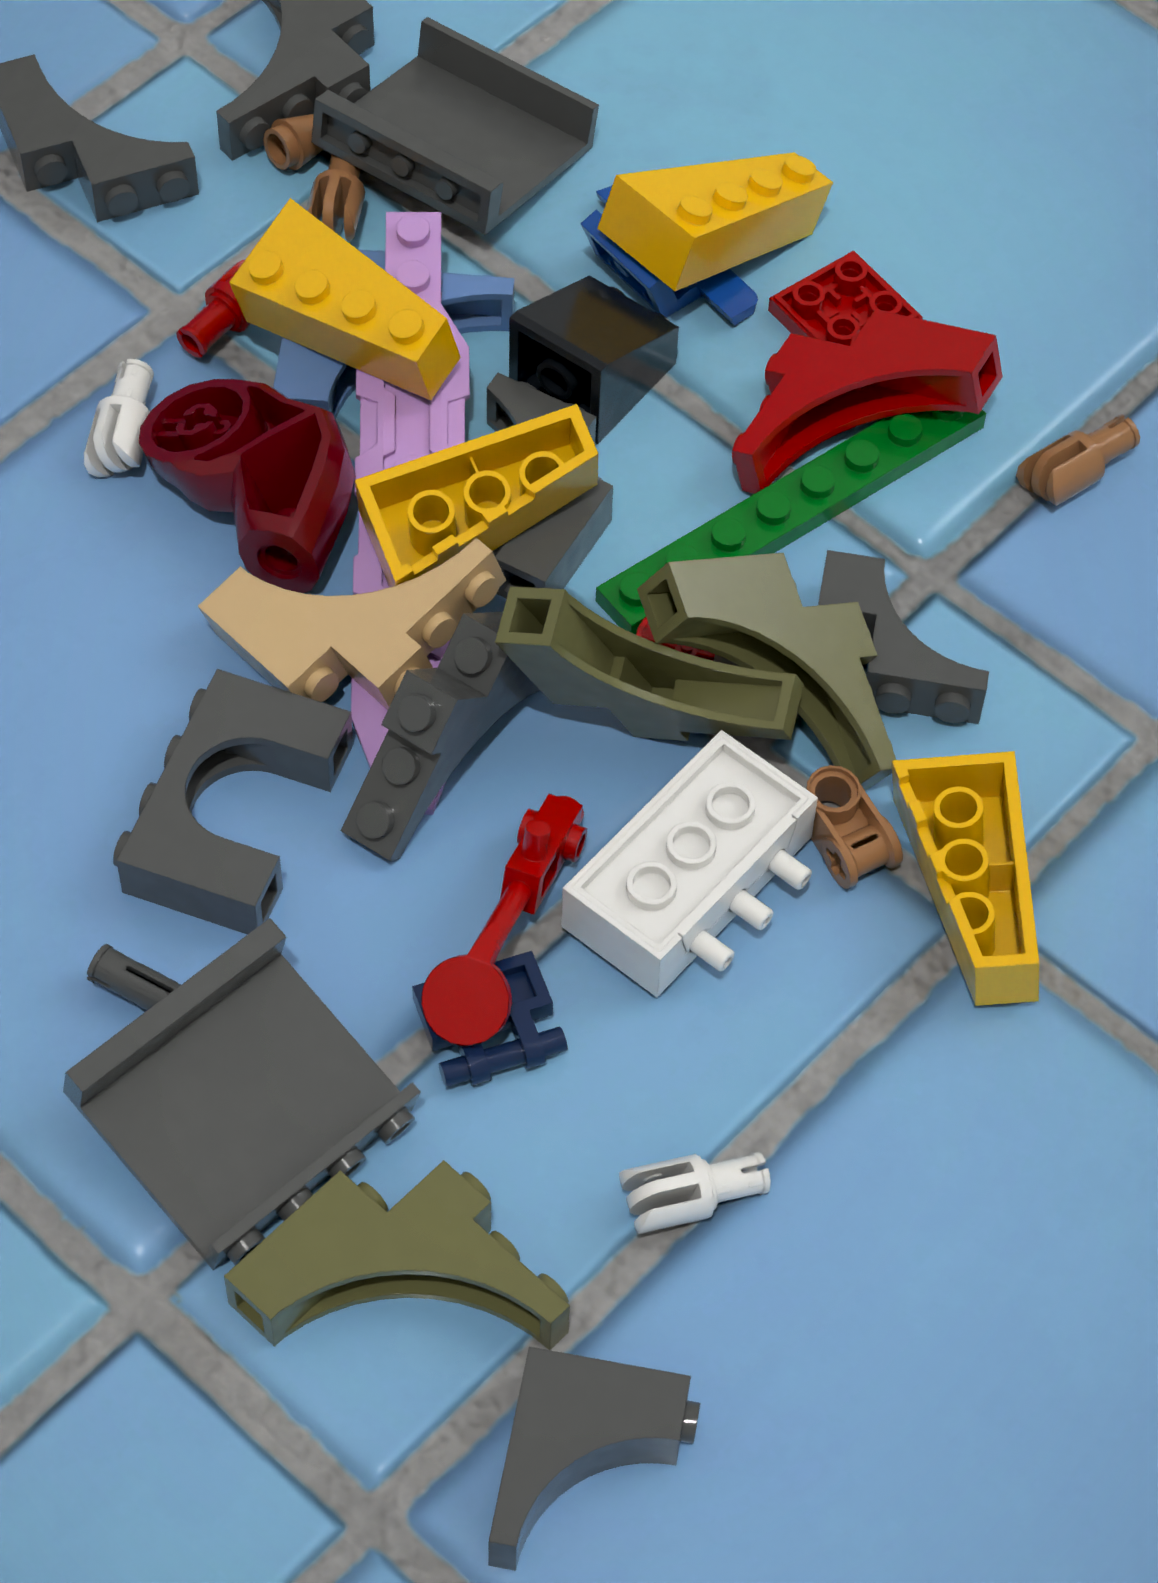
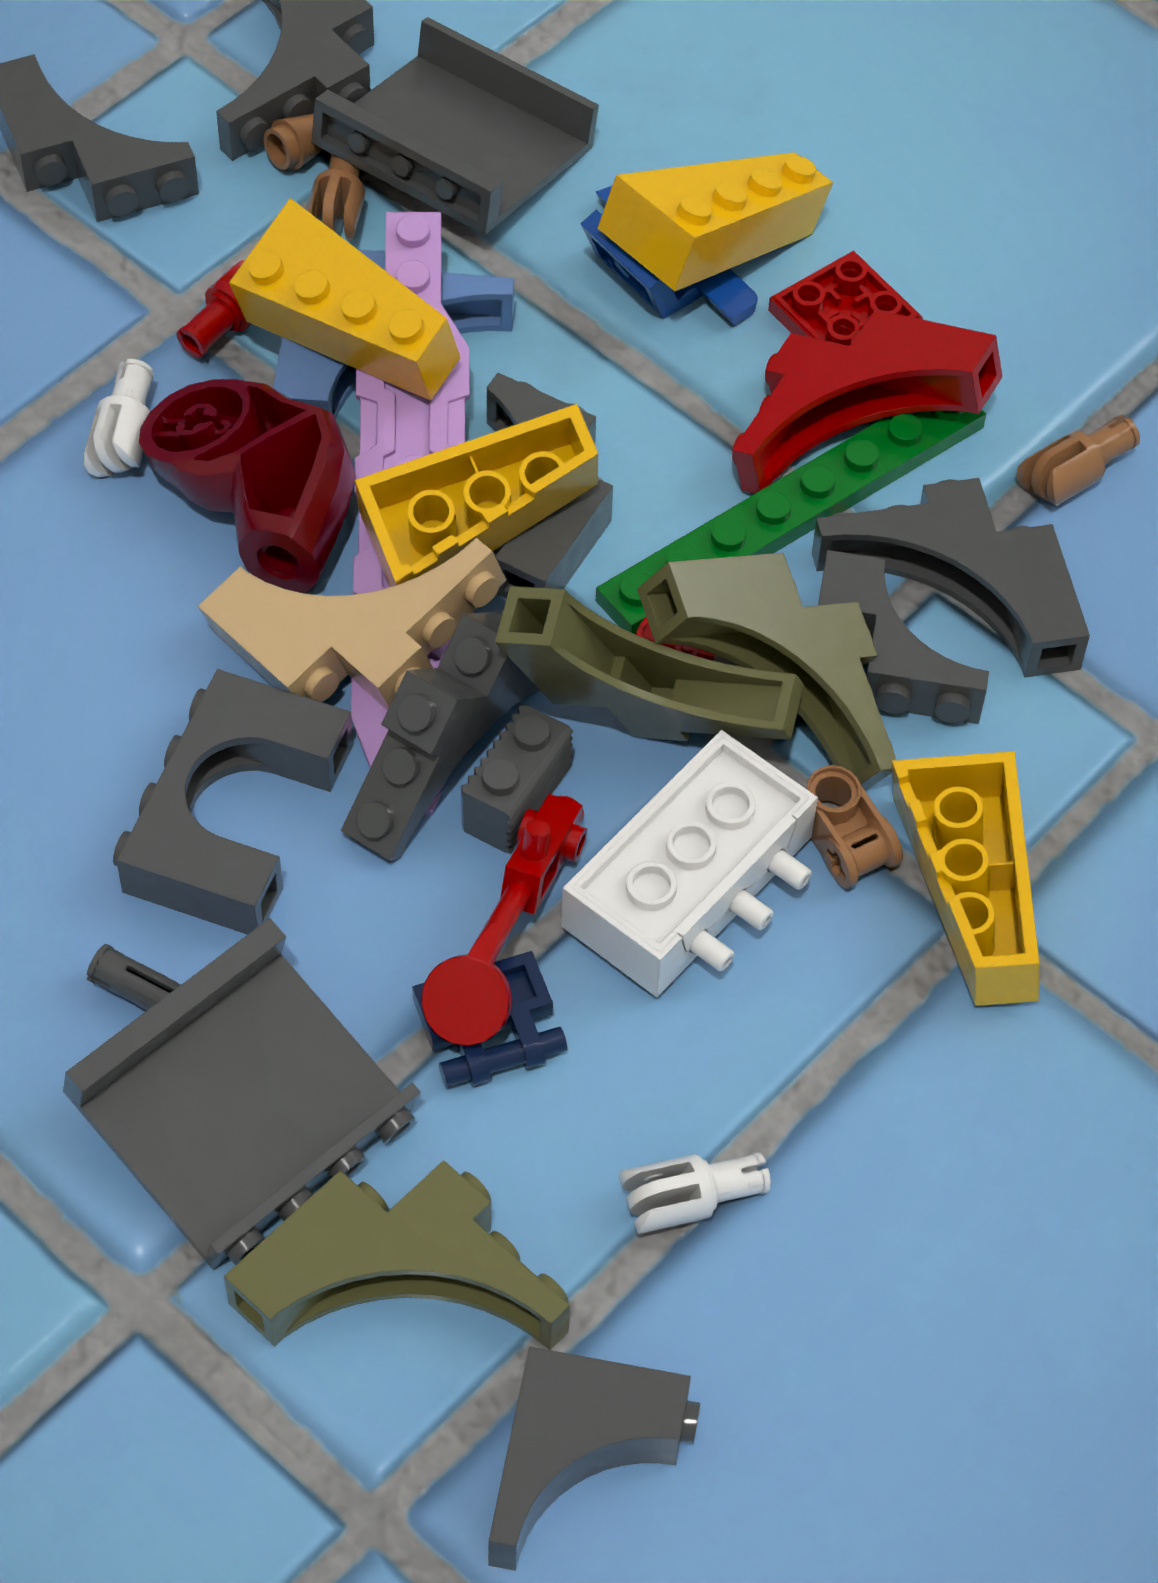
black slope [509,275,679,444] -> none
none -> dark grey brick [461,705,573,853]
none -> dark grey arch [812,478,1090,678]

